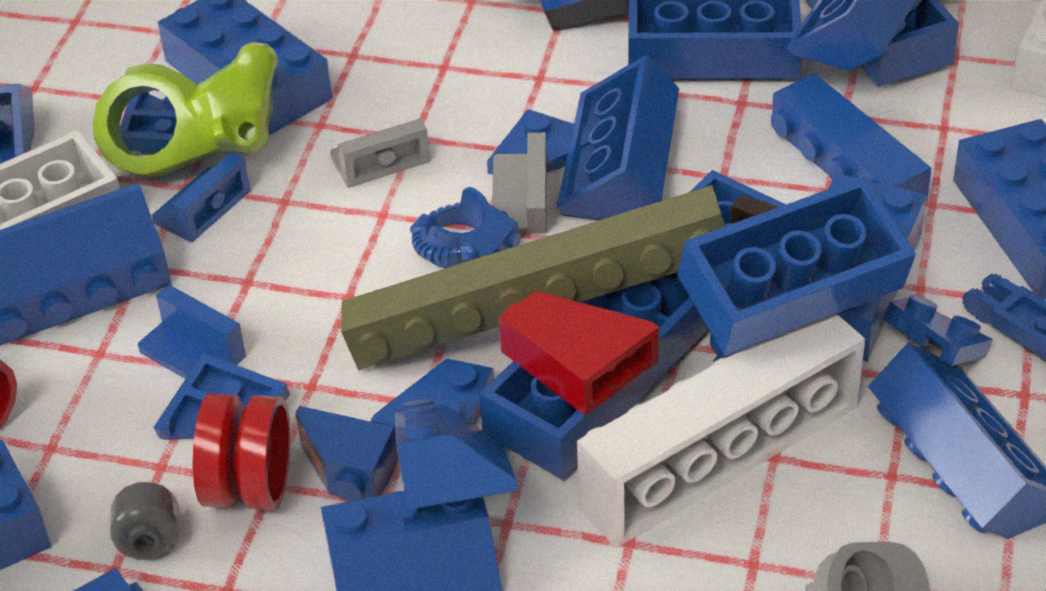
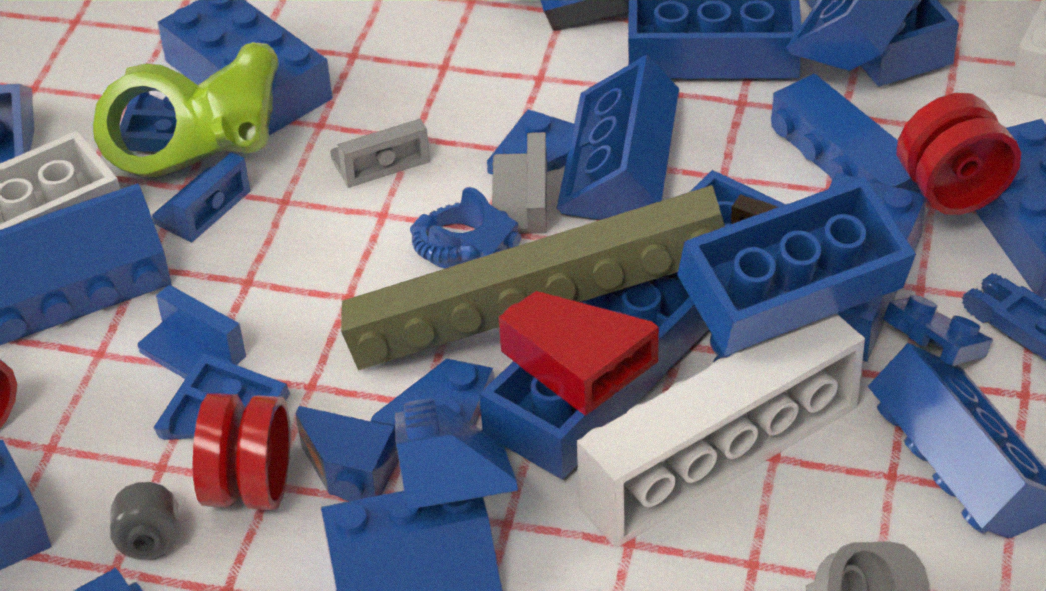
none -> red wheel [897,92,1021,215]

